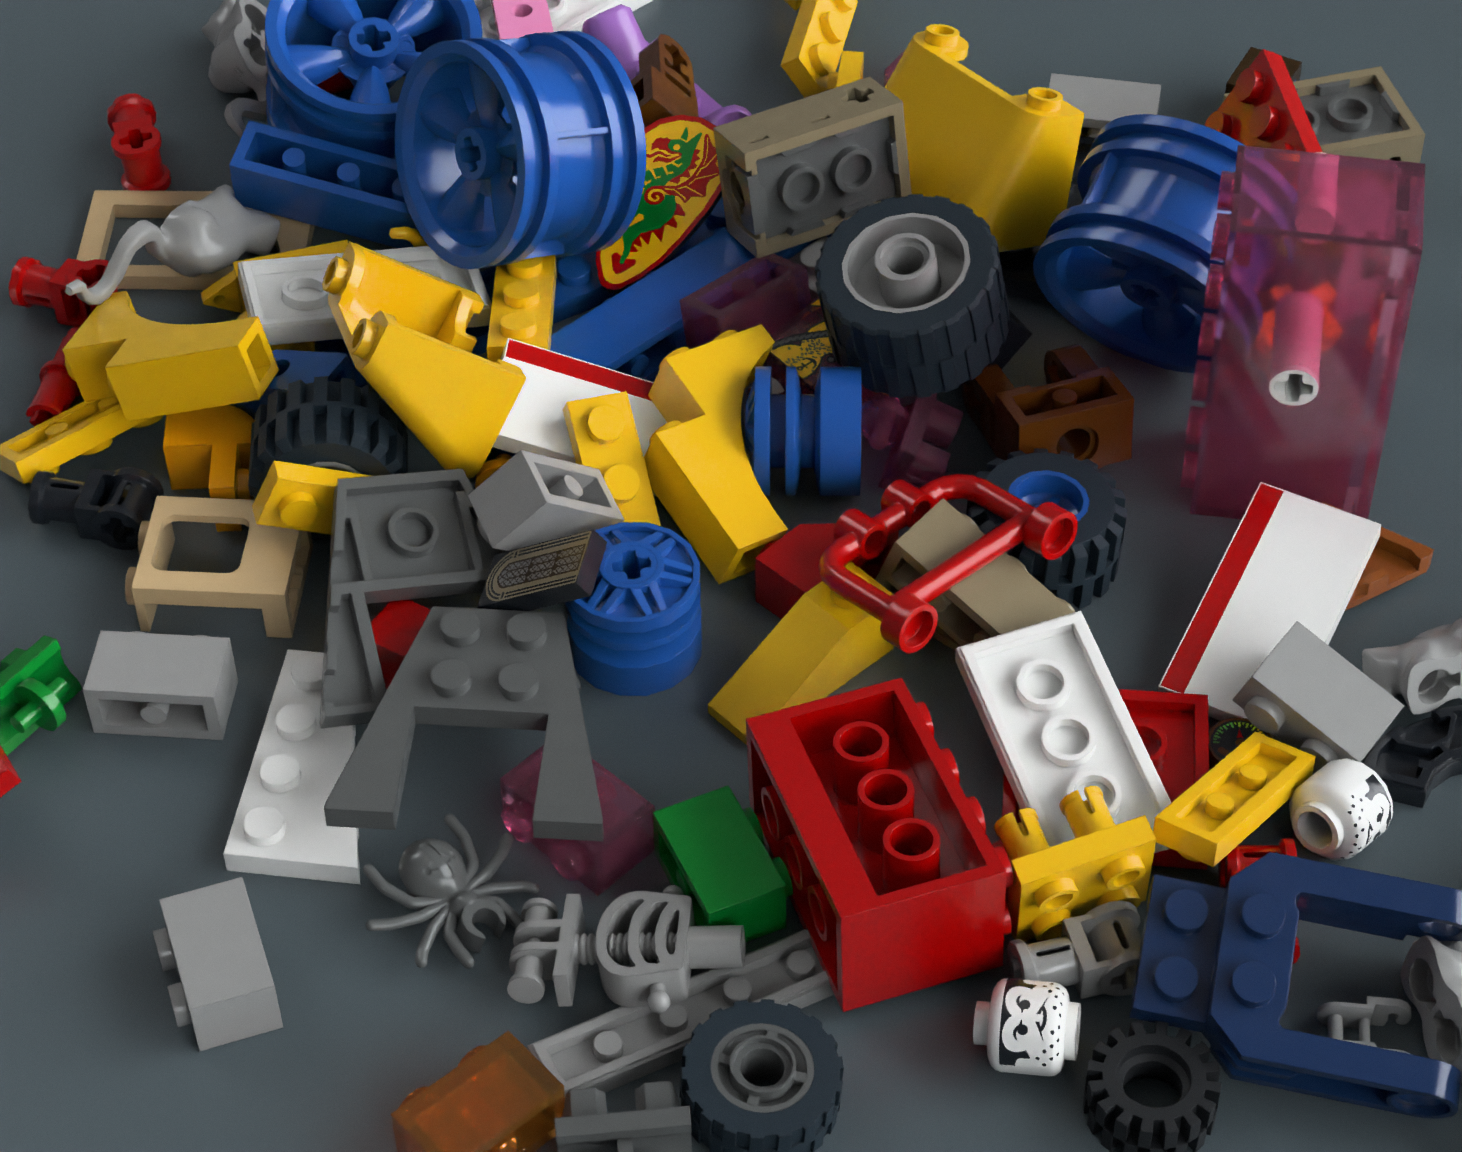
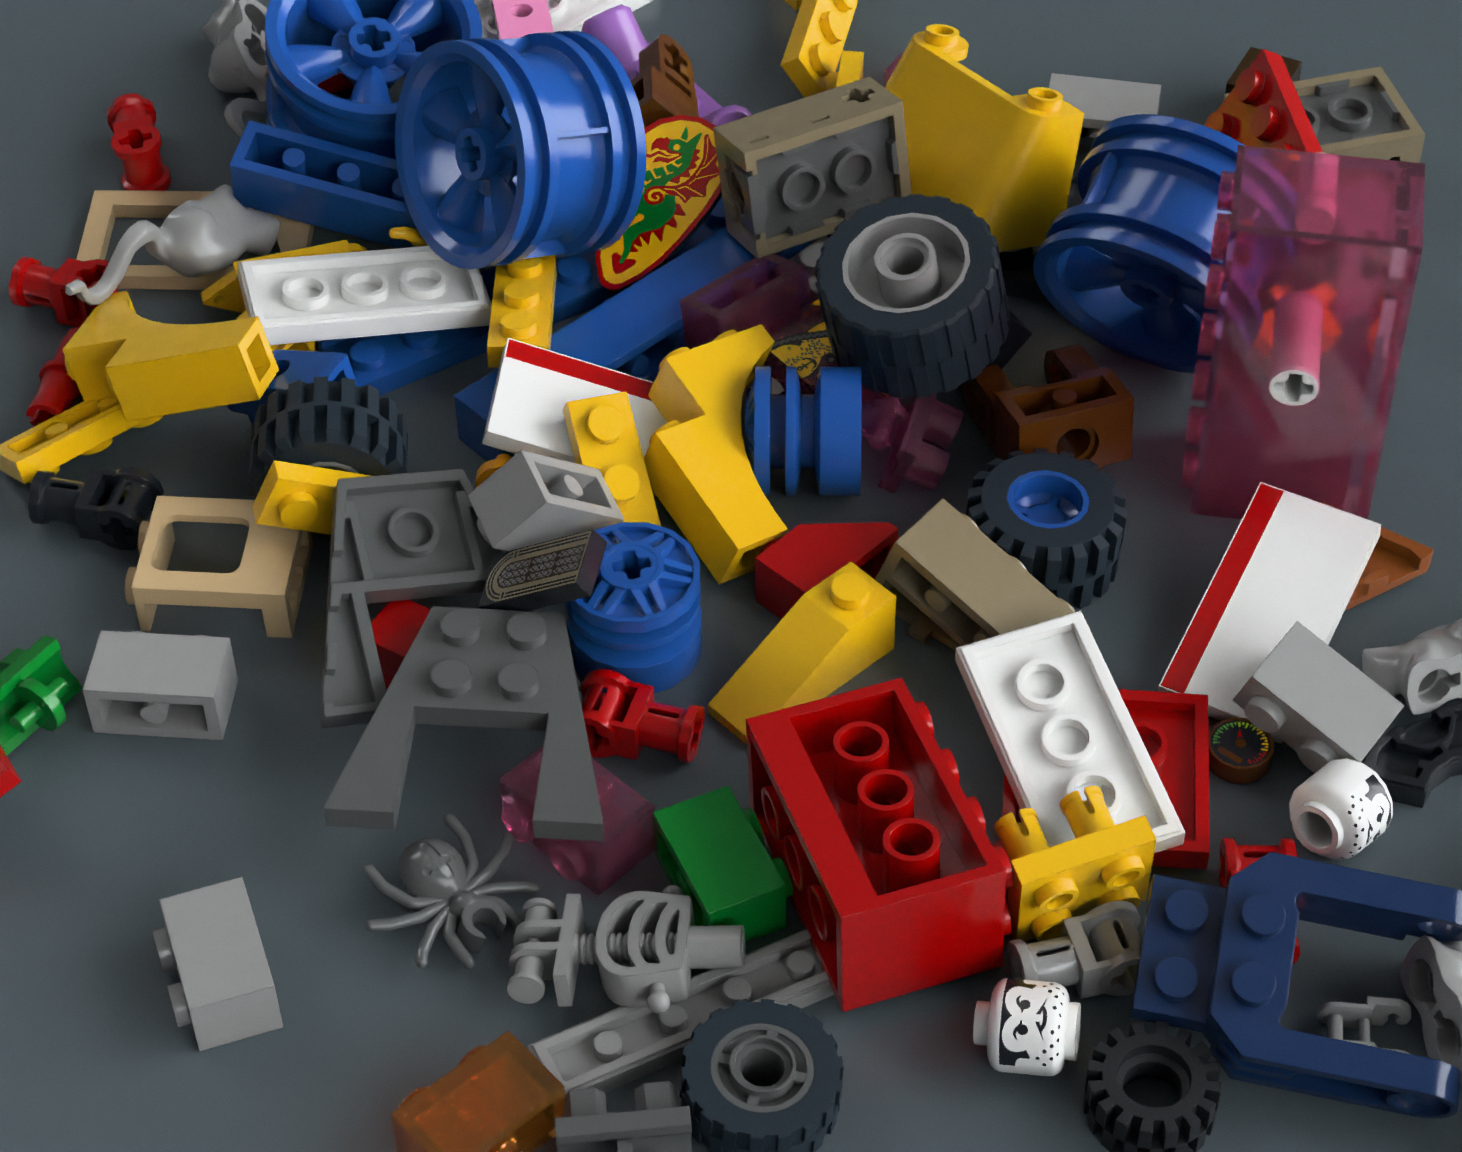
light orange brick [163,405,255,532] -> none
white wing [223,649,360,884] -> none
yellow windscreen [322,241,526,479] -> none
red bar [818,474,1078,653] -> none
yellow plate [1153,731,1316,867] -> none
none -> red connector [580,669,705,763]

